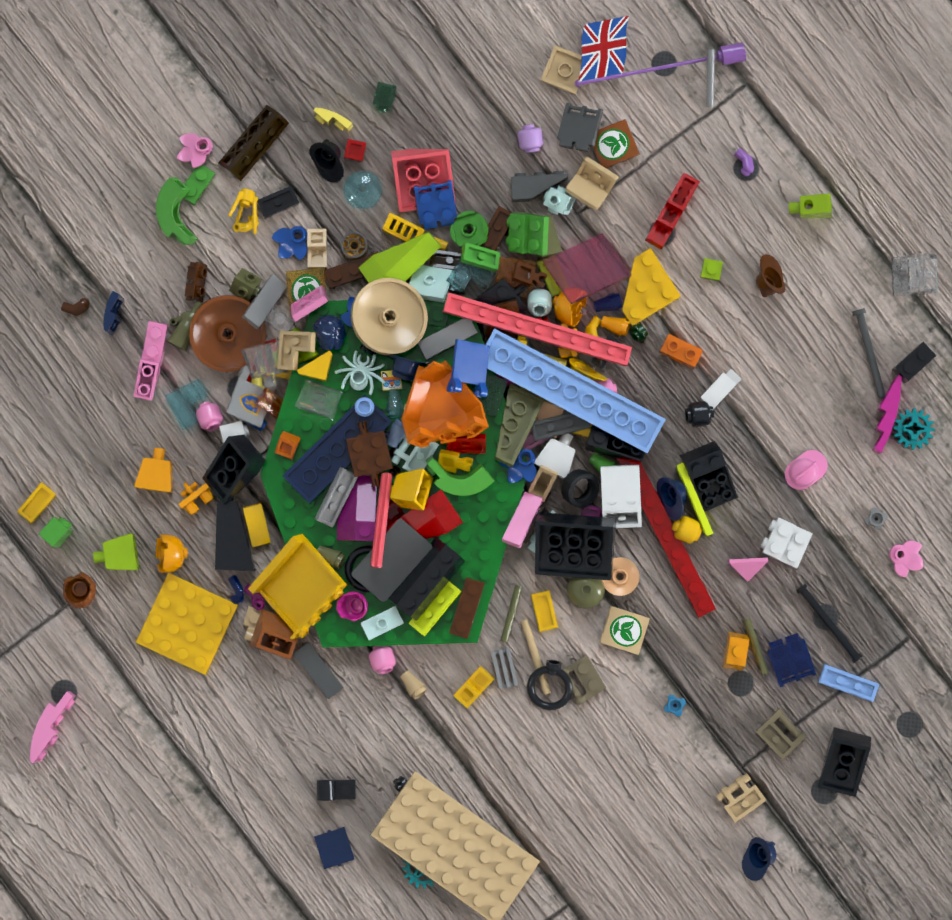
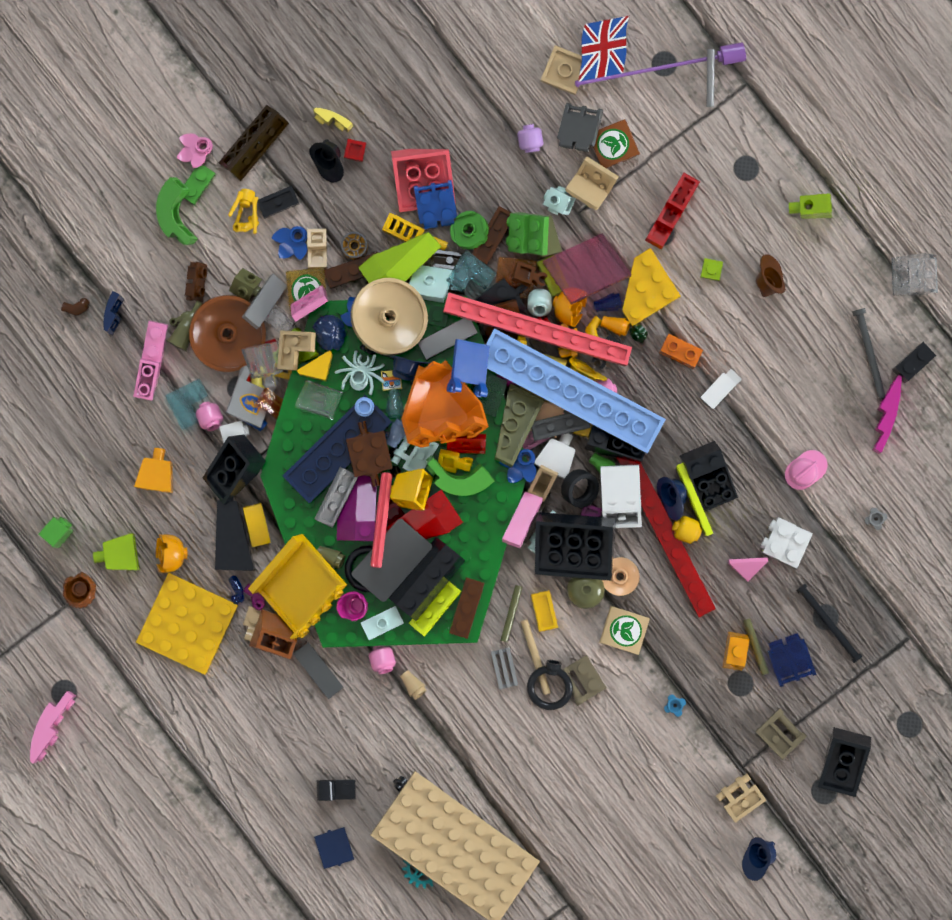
yellow tile [17,482,57,524] -> none
light orange hips [178,482,214,515] -> none
orange slope [275,431,301,460] -> none
clear light blue dish [344,171,382,209] -> none
clear green brick [373,82,397,113] -> none
yellow slope [453,666,495,708] -> none
bright green plate [460,242,500,272] -> none
dark grey slope [511,171,568,202] -> none
black head [685,401,714,427] -> none
medium lavender arm [734,148,754,176] -> none
light blue tile [818,664,879,702] -> none
bright pink plate [889,541,923,578] -> none
teal gear [892,408,935,450] -> none

